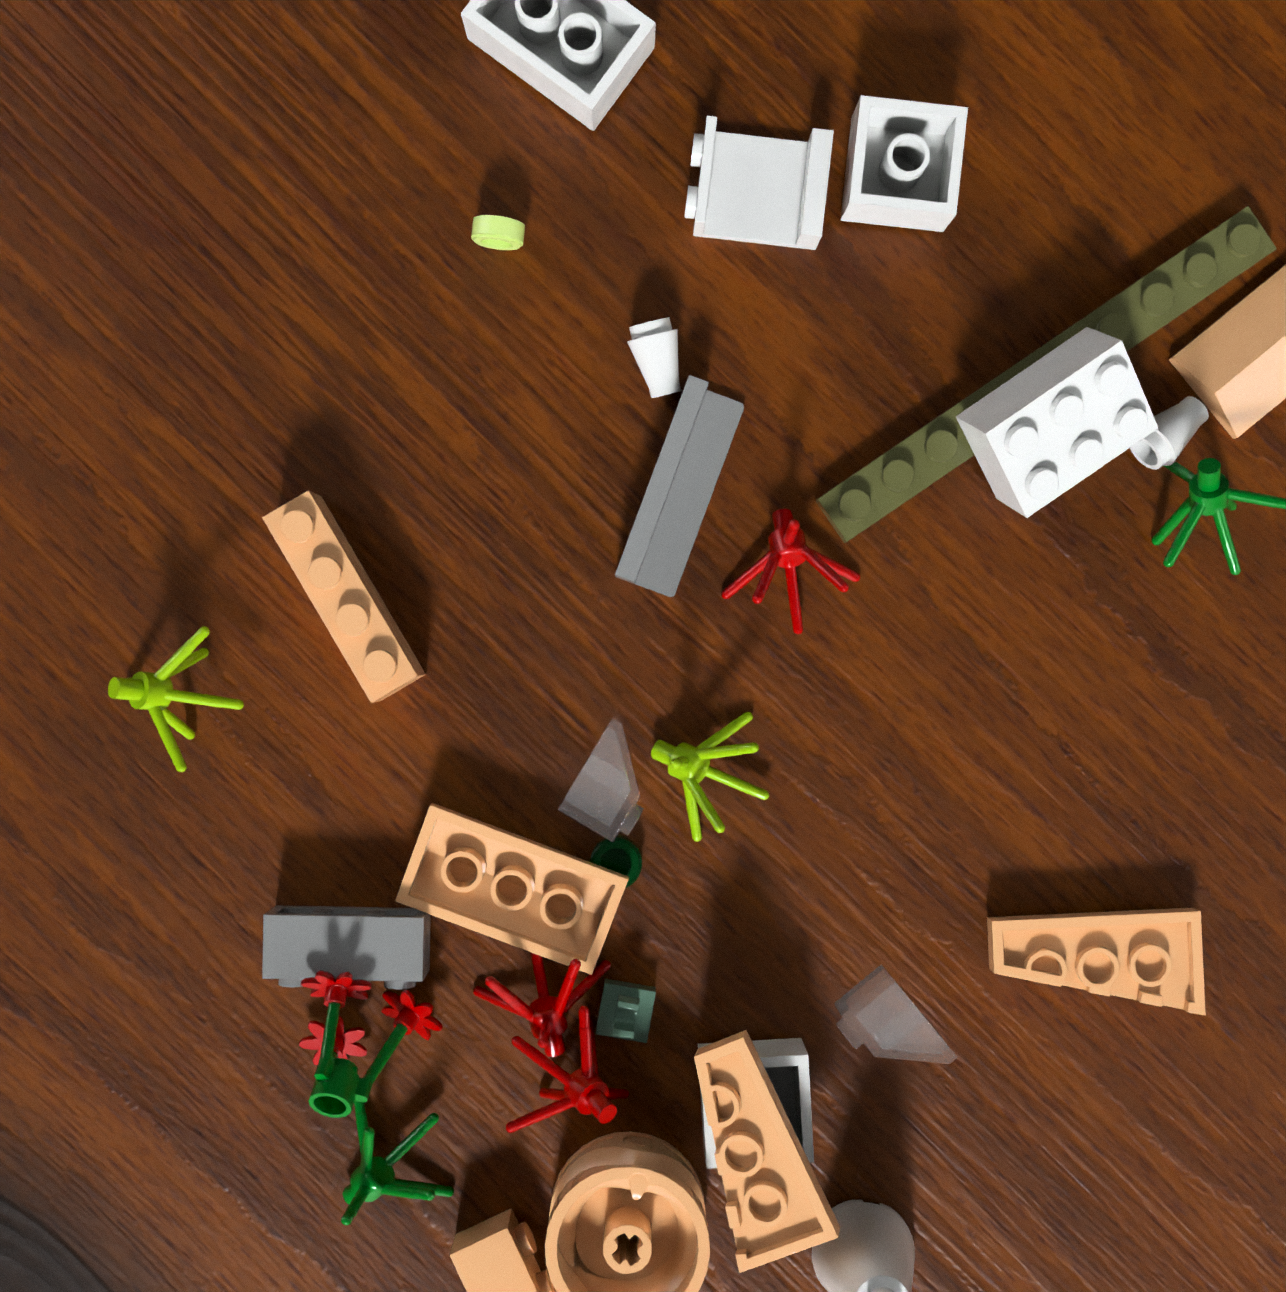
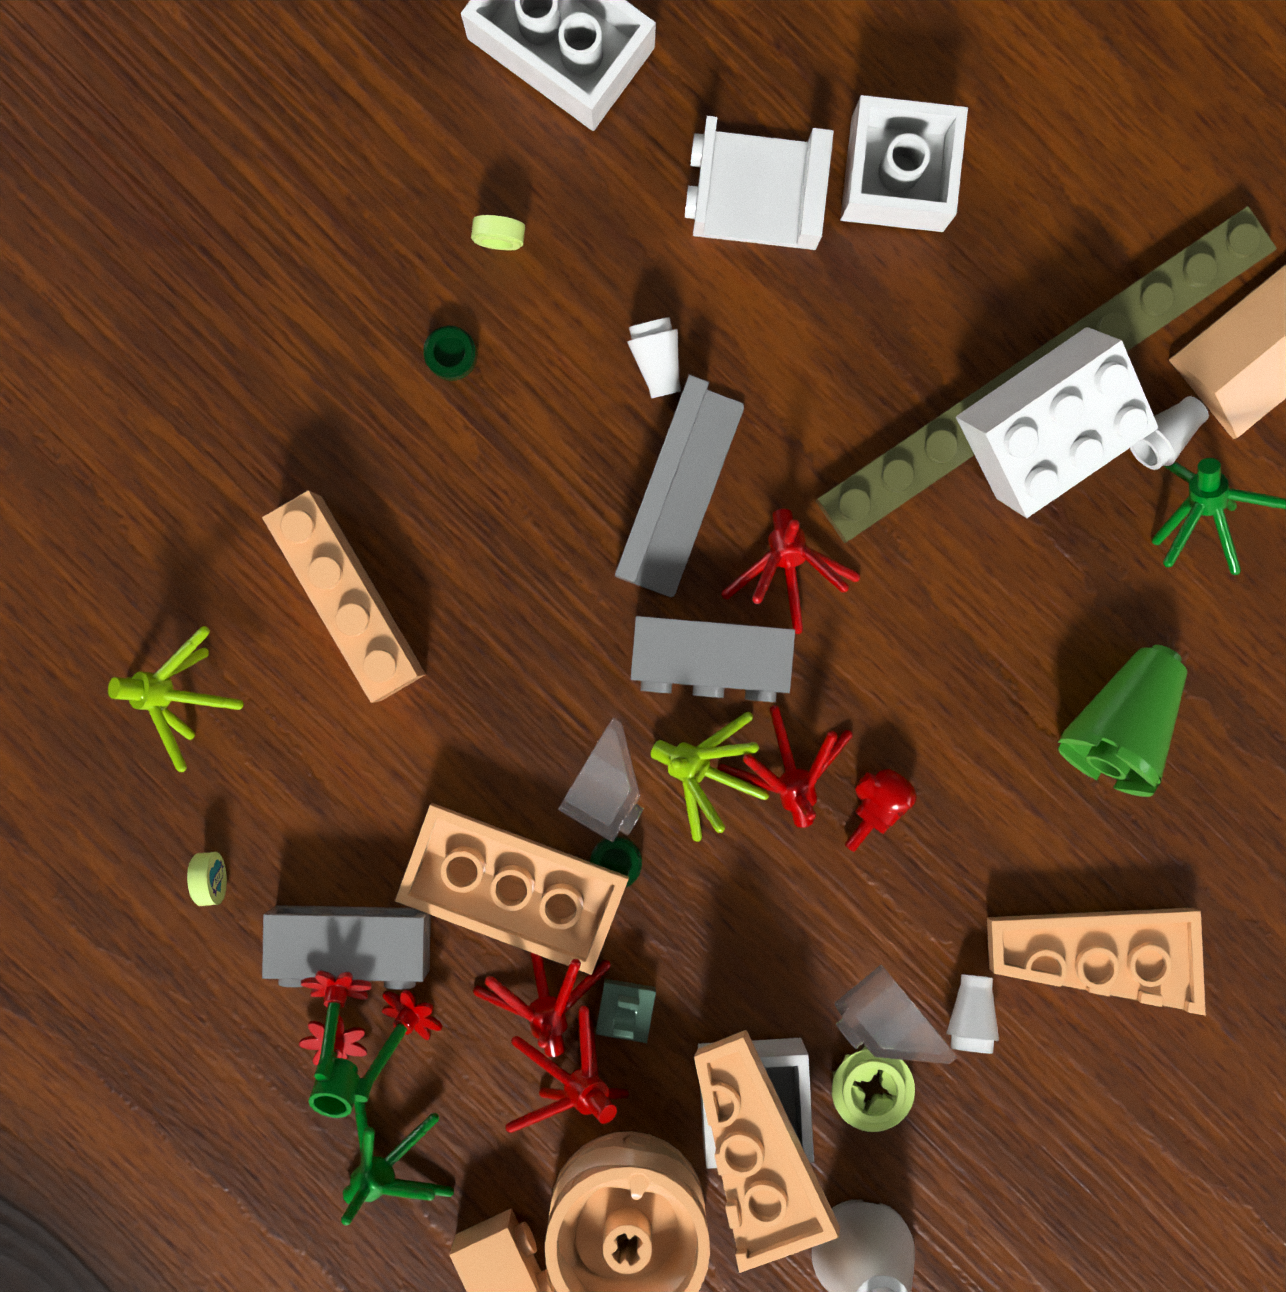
none -> yellowish green tile [187,852,227,906]
none -> dark green tile [423,326,477,381]
none -> light grey brick [631,616,795,702]
none -> red plant [717,705,853,828]
none -> yellowish green gear [831,1046,915,1132]
none -> red piece [844,768,917,852]
none -> white cone [946,974,999,1054]
none -> bright green cone [1058,645,1188,797]

